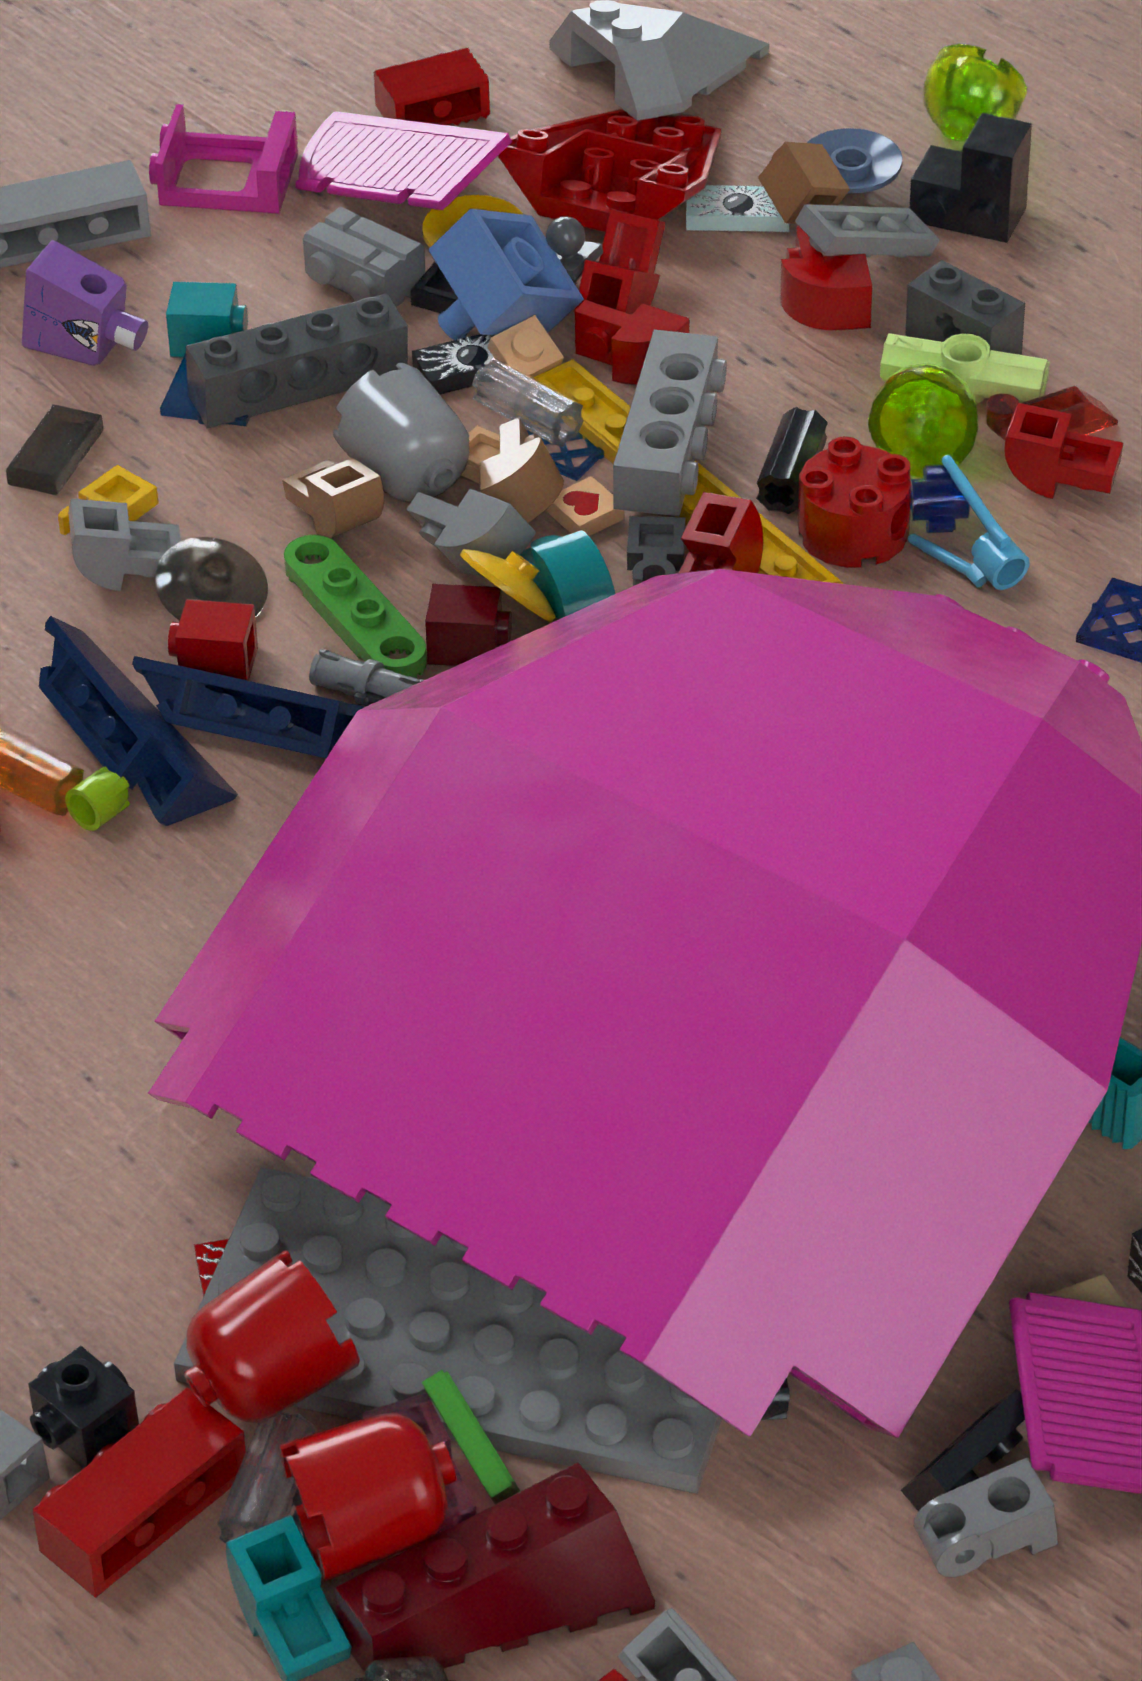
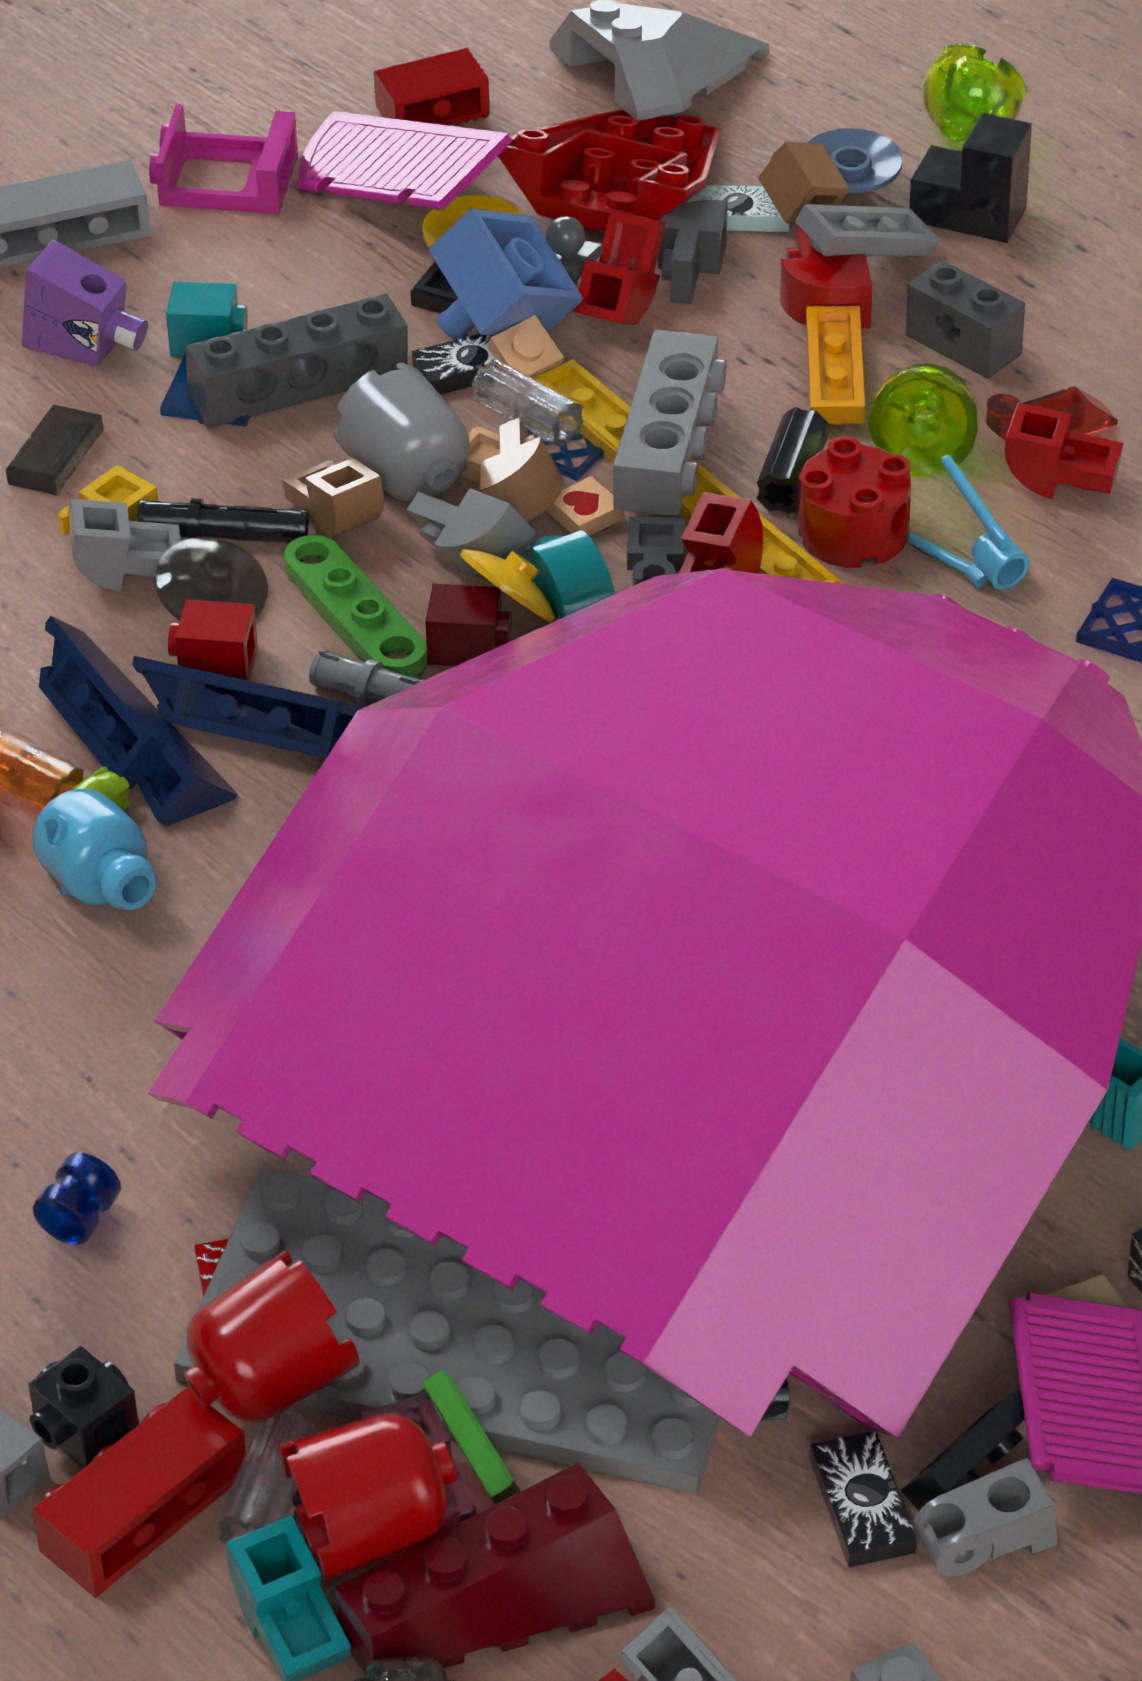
light grey brick [303,207,425,307] -> none
red brick [575,300,690,385] -> none
yellowish green piece [880,333,1050,407] -> none
clear blue gear [910,465,970,533] -> none
none -> clear blue wheel [32,1153,122,1245]
none -> medium azure piece [33,789,156,911]
none -> black pin [138,498,309,543]
none -> dark grey brick [658,200,727,304]
none -> light orange plate [806,306,865,425]
none -> tile [810,1430,917,1568]

